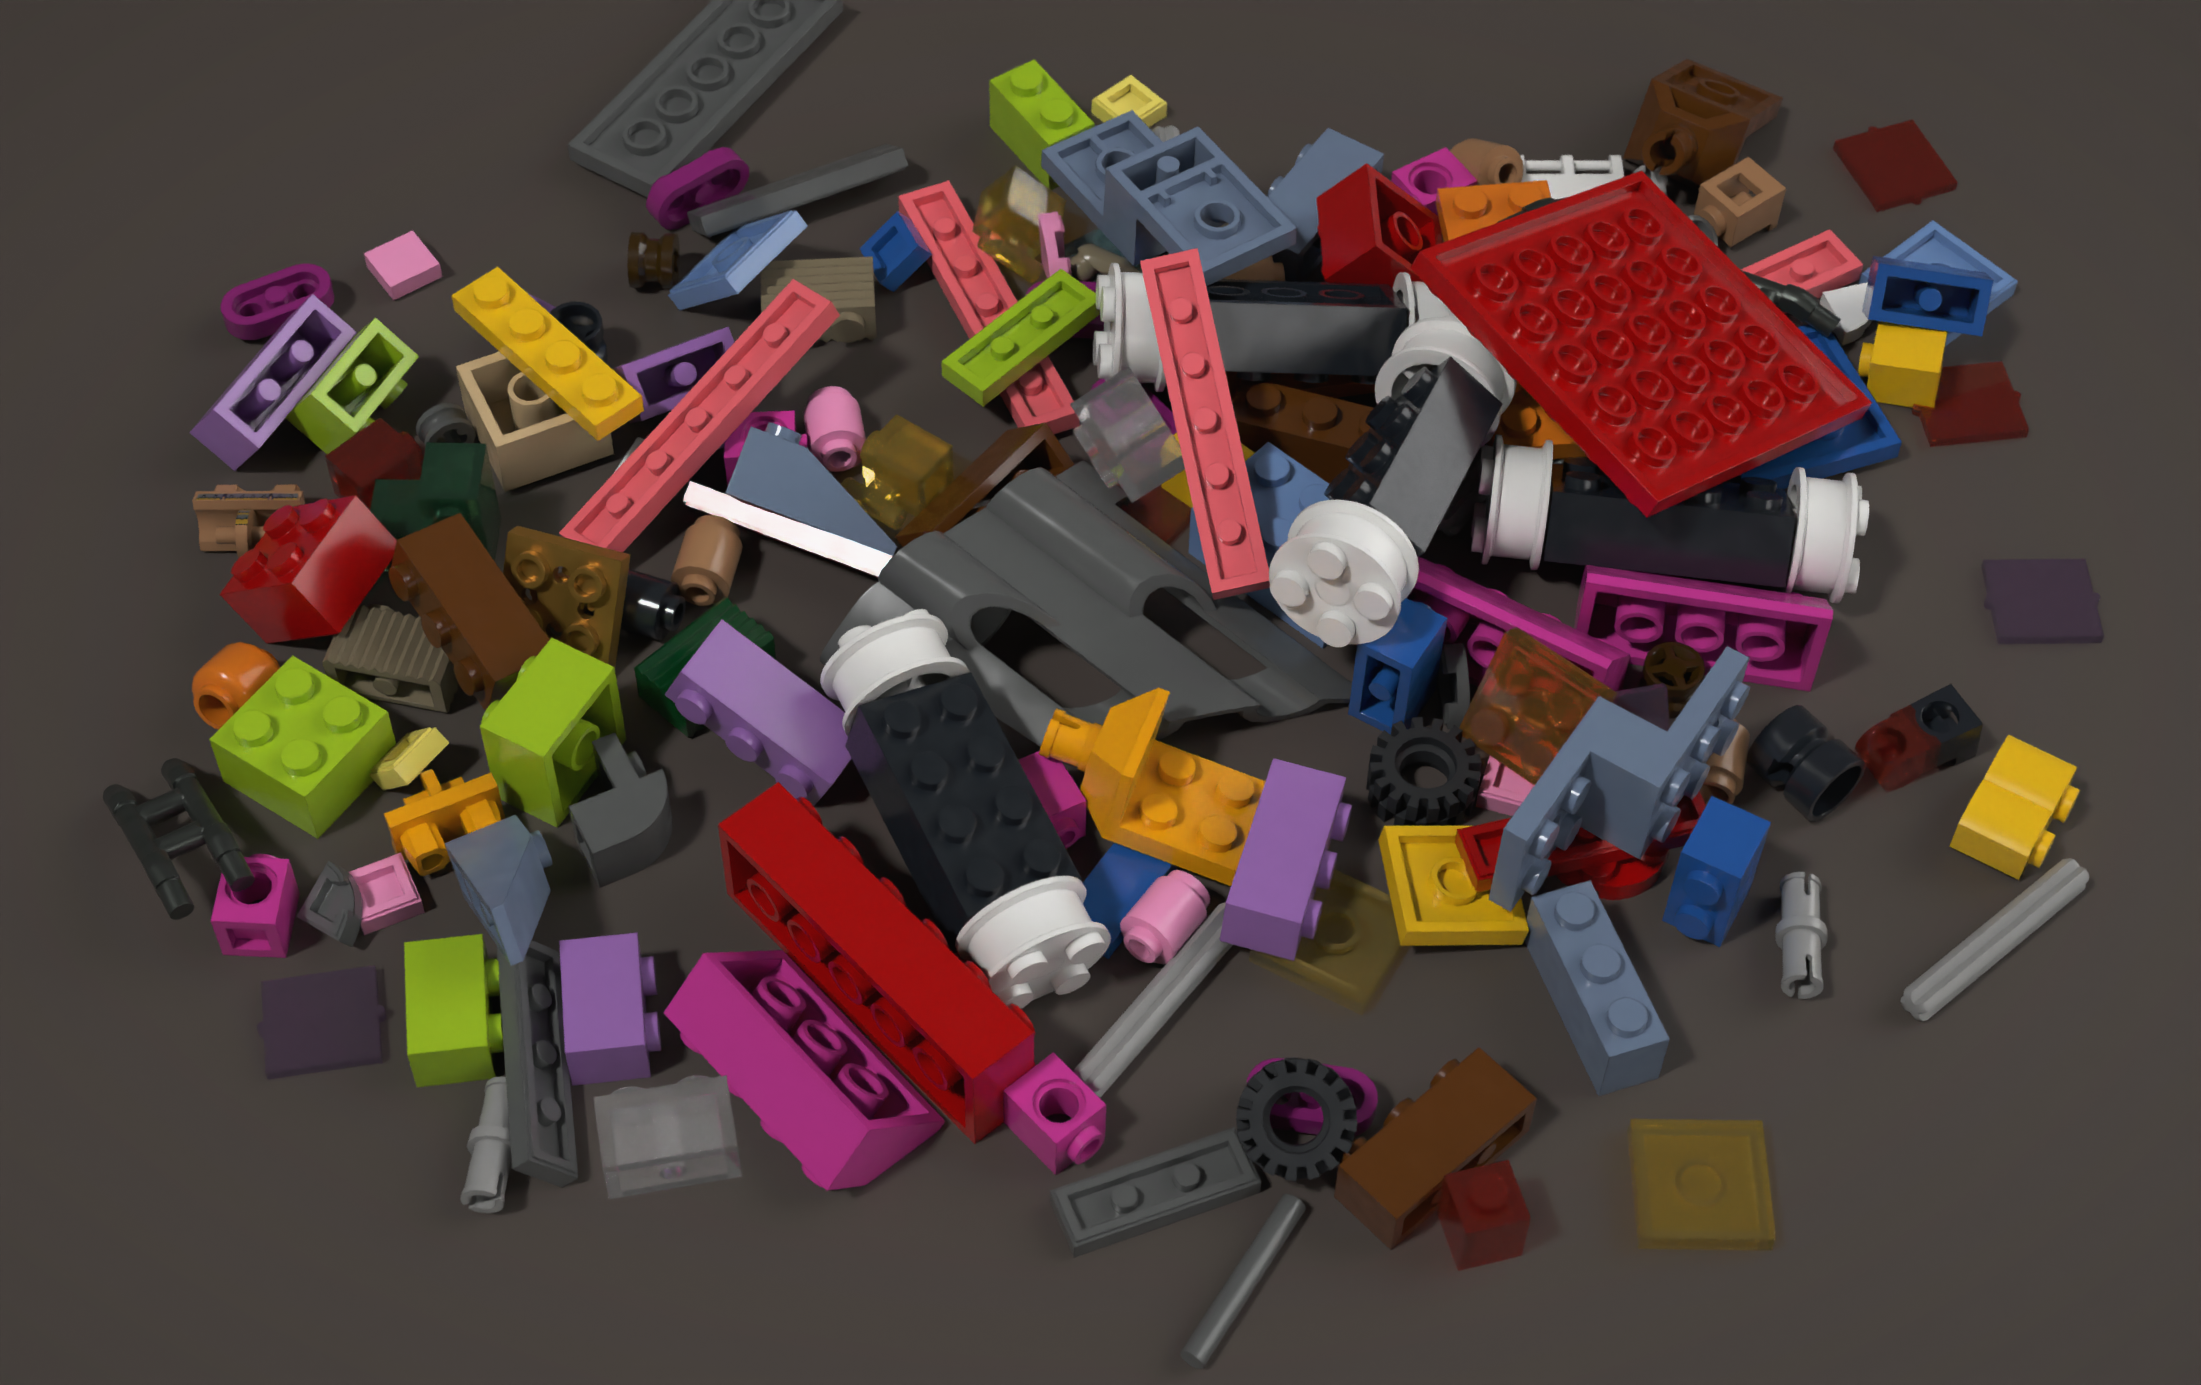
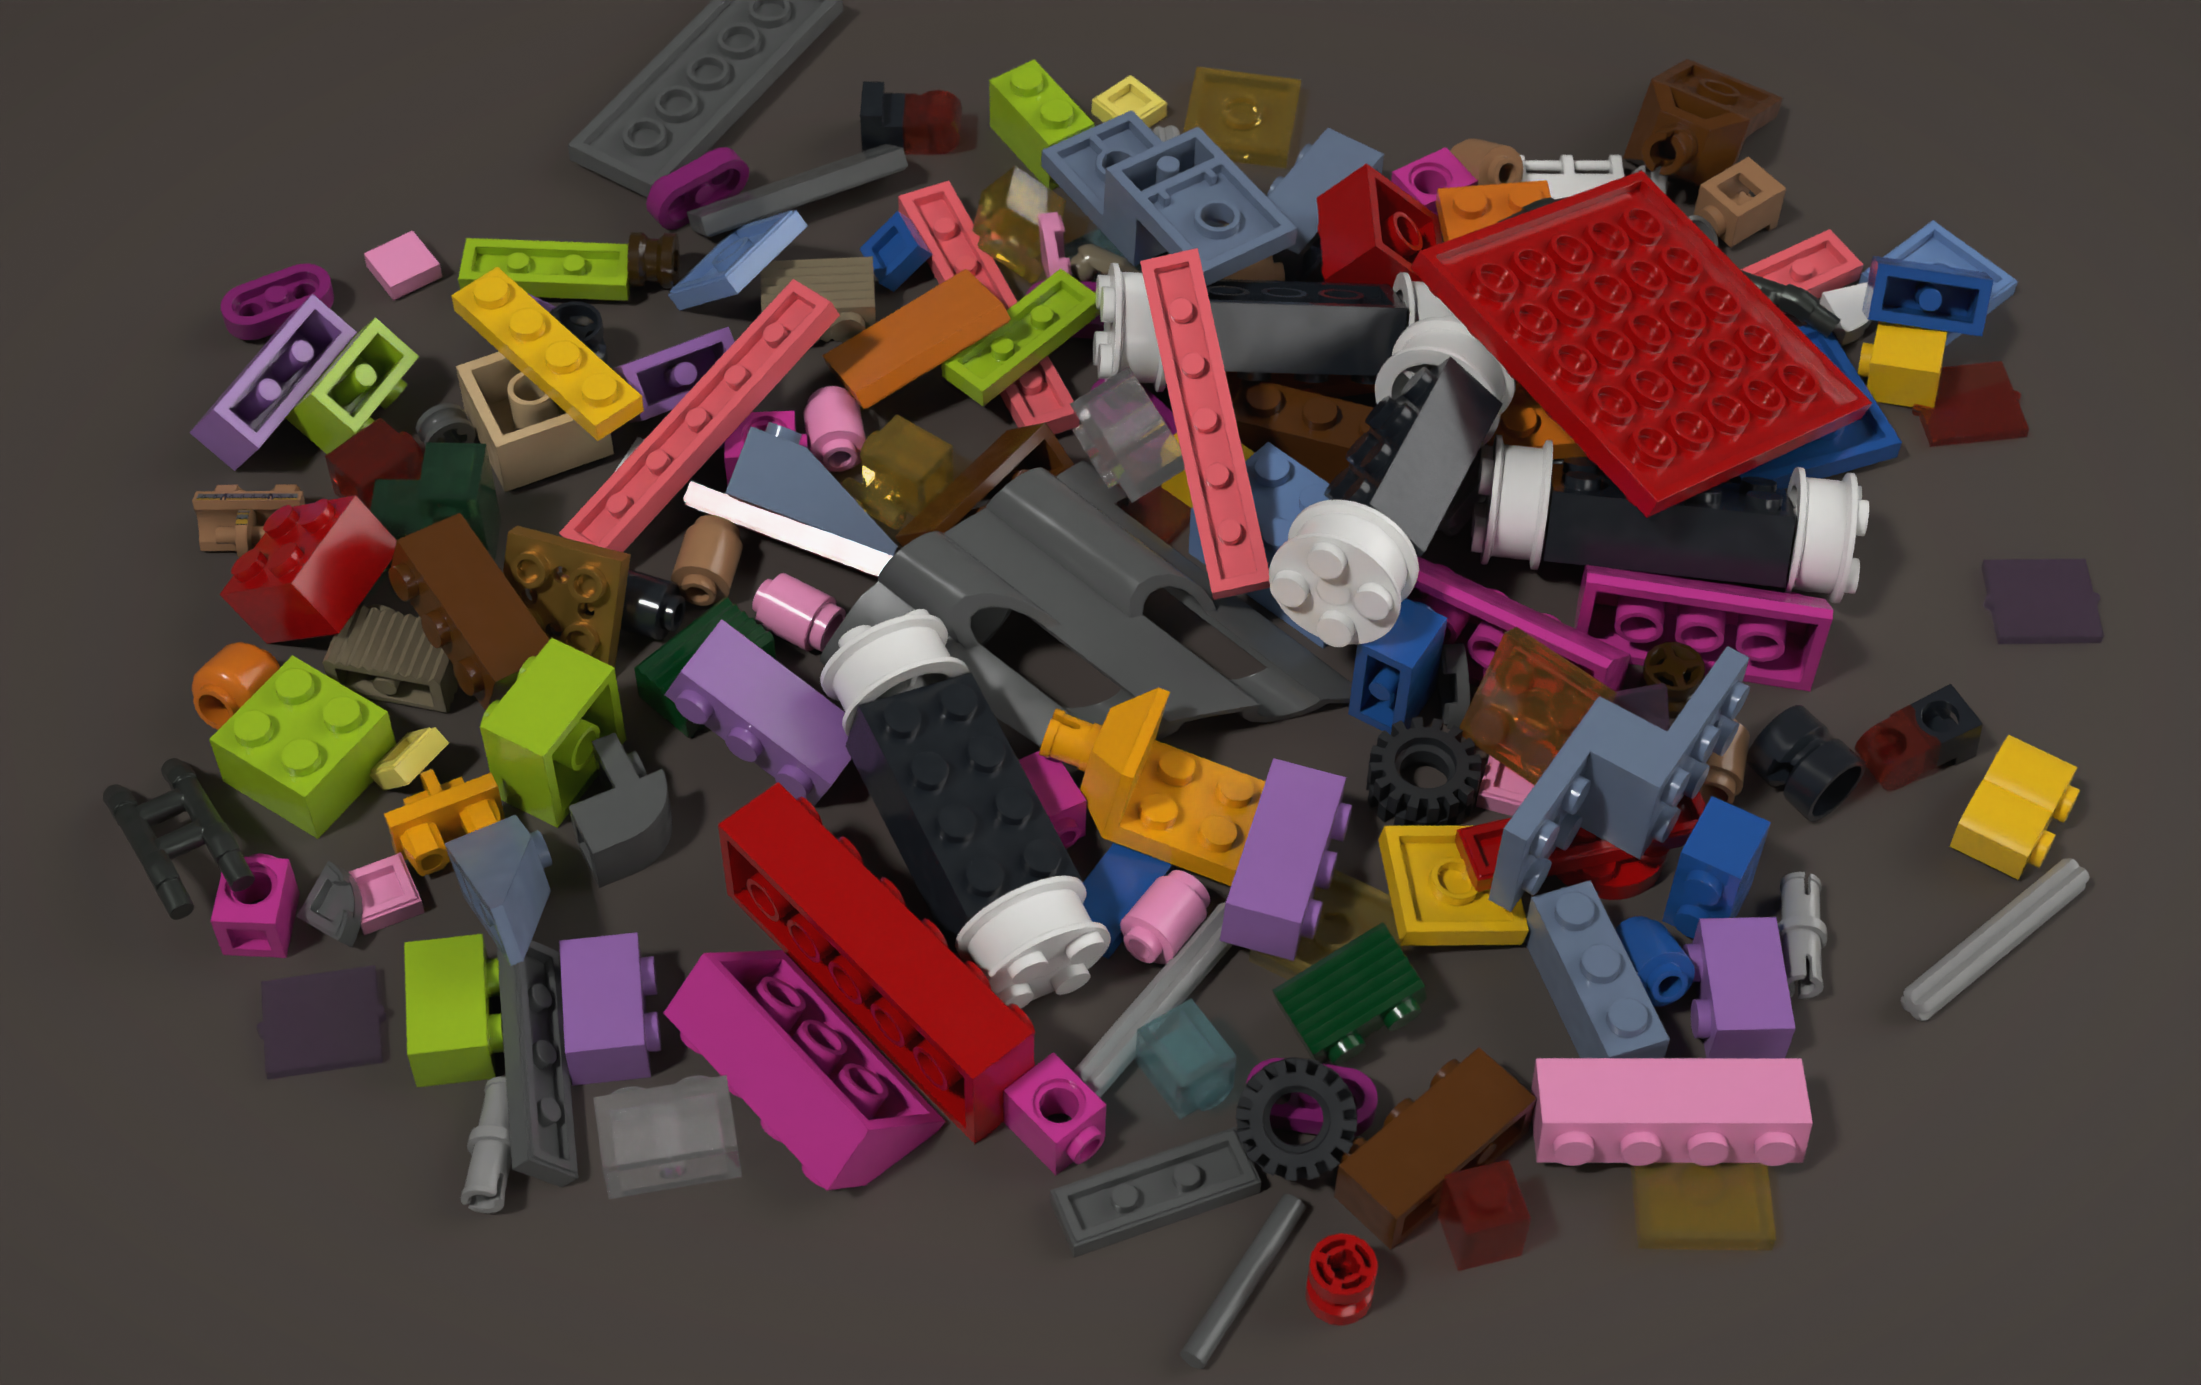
clear red piece [1833,119,1958,212] -> none
none -> lime plate [458,238,630,301]
none -> bright pink brick [752,573,846,652]
none -> orange tile [822,269,1011,409]
none -> leg [860,81,962,155]
none -> clear light blue brick [1136,998,1236,1119]
none -> clear yellow tile [1183,67,1301,168]
none -> dark green brick [1272,922,1427,1066]
none -> red wheel [1305,1233,1378,1326]
none -> bright pink brick [1531,1058,1813,1166]
none -> blue brick [1615,916,1695,1007]
none -> medium lavender brick [1683,917,1796,1058]

